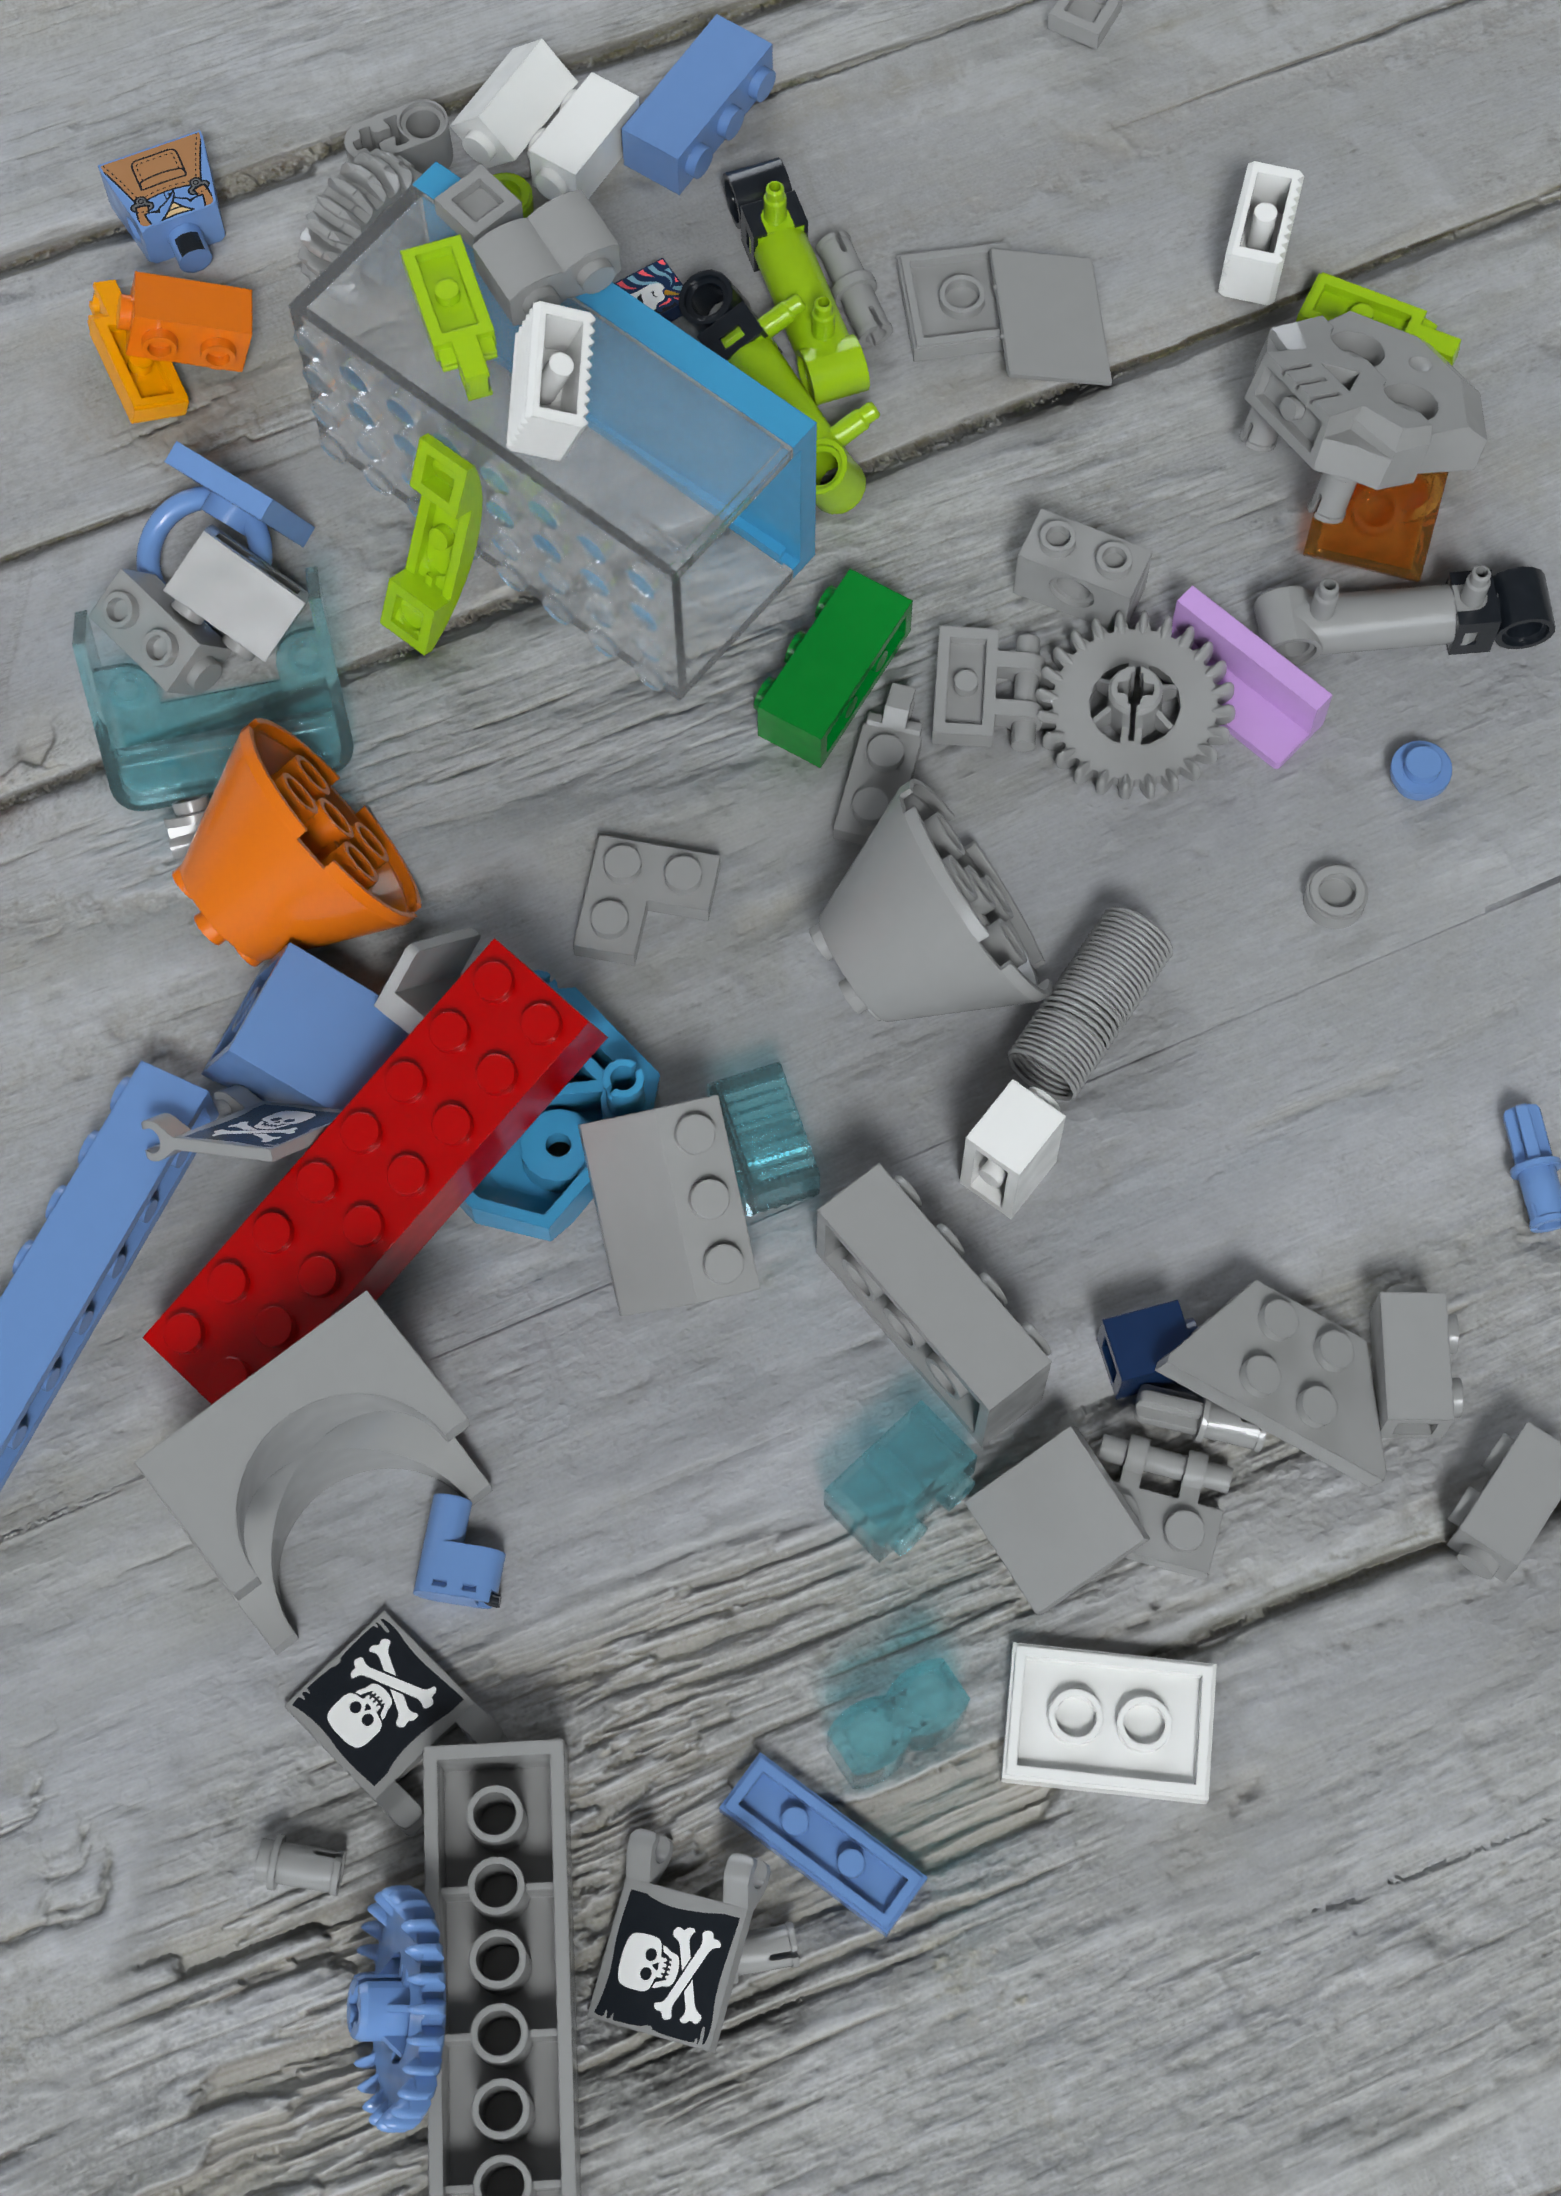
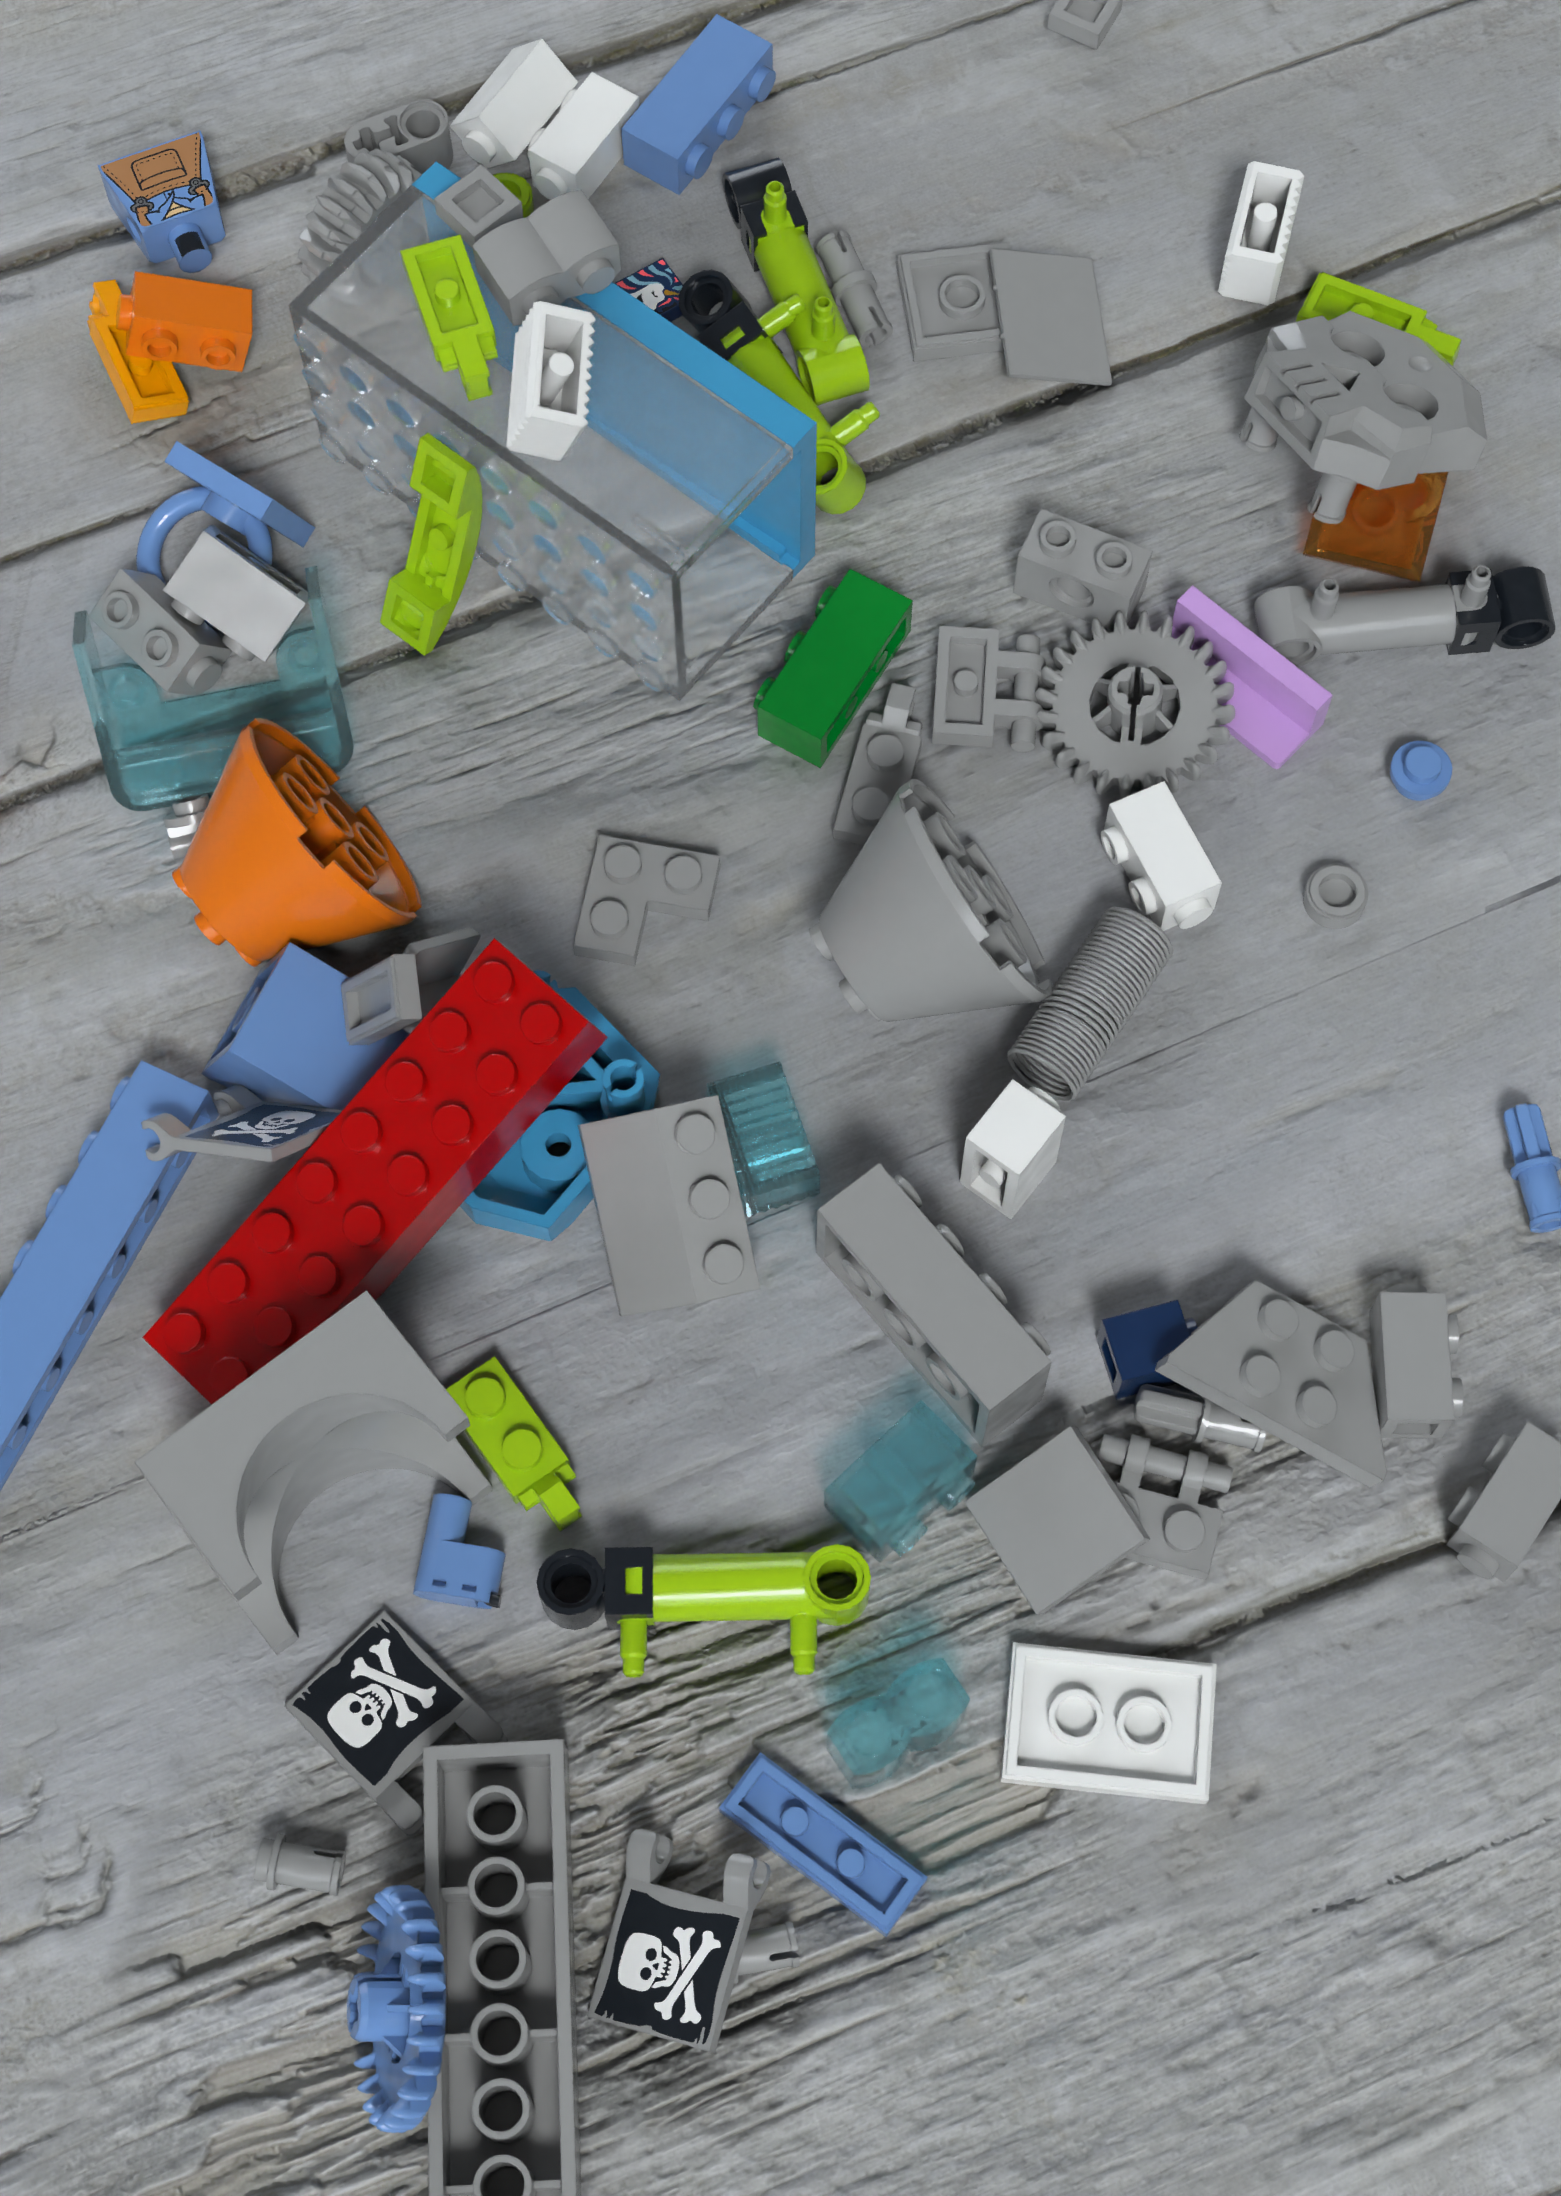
none -> light grey tile [341,954,422,1045]
none -> lime hinge [446,1356,582,1532]
none -> lime piece [536,1544,871,1678]
none -> white brick [1101,781,1222,931]

